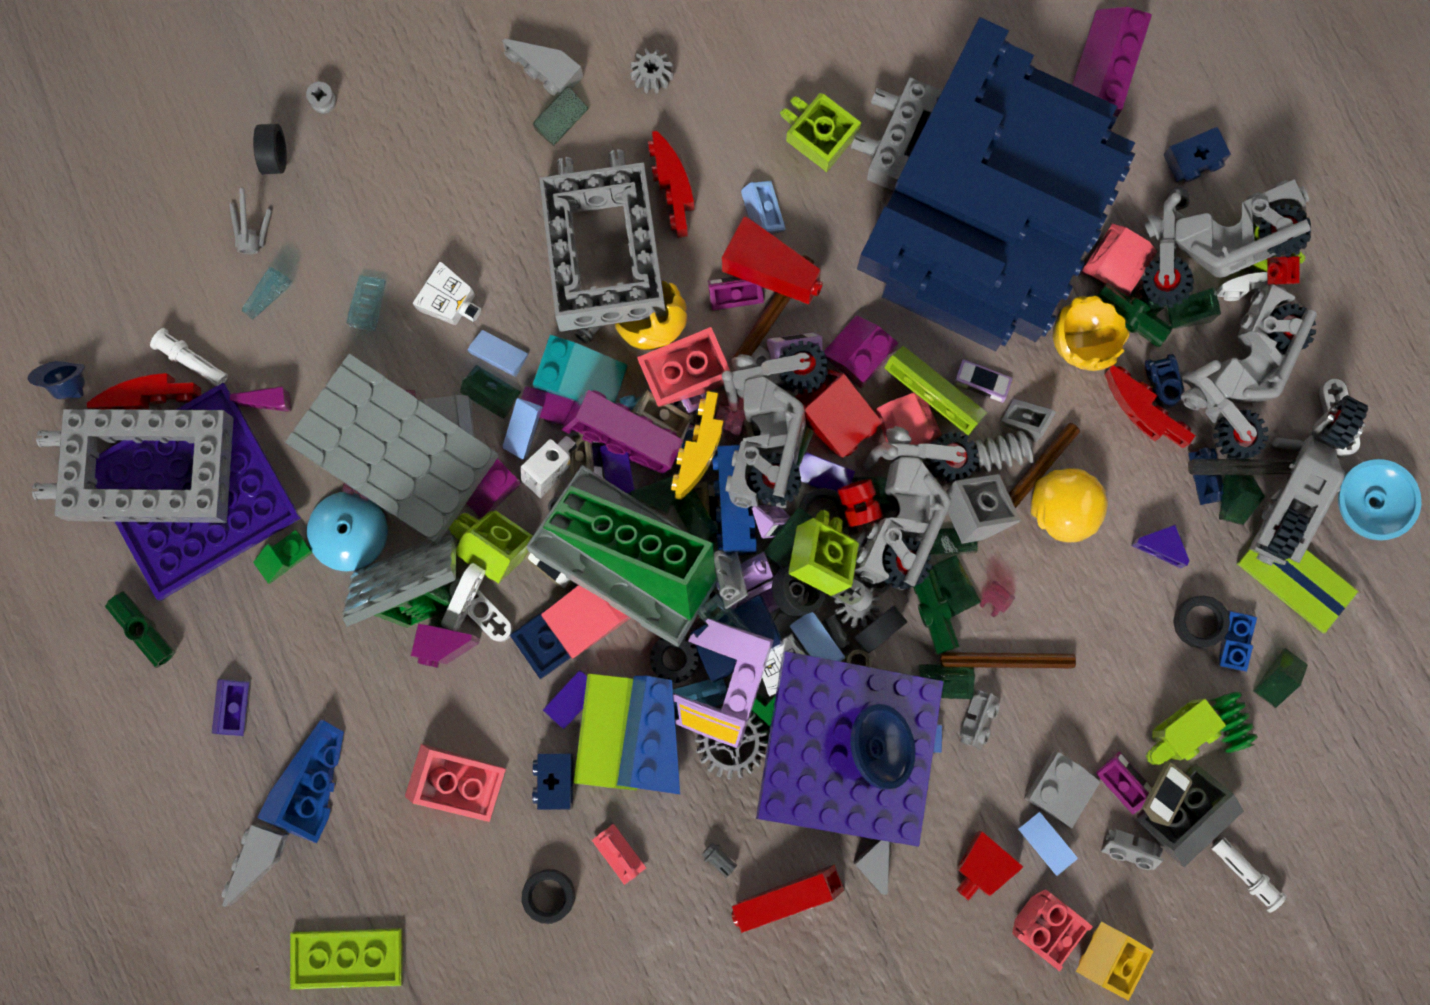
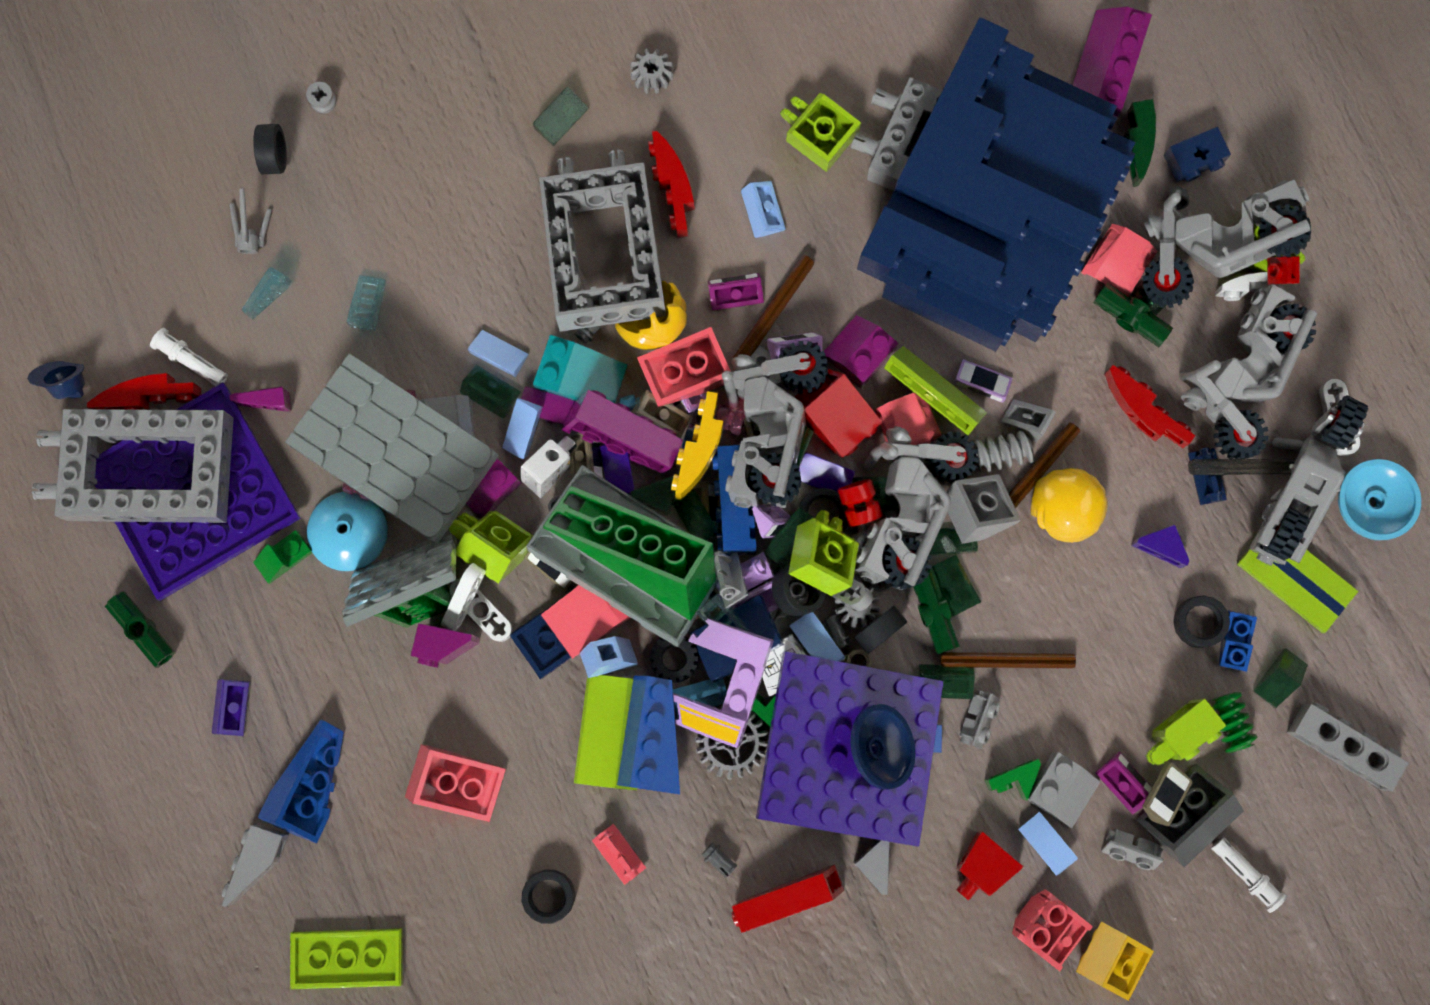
white torso [413,262,482,325] -> none
light grey slope [502,38,583,99] -> none
dark blue brick [532,754,573,810] -> none
dark purple slope [543,670,587,729] -> none
red slope [722,217,823,305] -> none
clear pink tile [980,580,1015,617] -> none
yellow piece [1052,296,1130,371] -> none
dark blue piece [1145,354,1185,408] -> none
clear green slope [1167,287,1221,329] -> none
clear green slope [1219,467,1265,525] -> none
none -> light blue slope [580,636,638,678]
none -> green slope [985,759,1041,801]
none -> dark green slope [1123,99,1156,187]
none -> light grey brick [1287,702,1409,792]

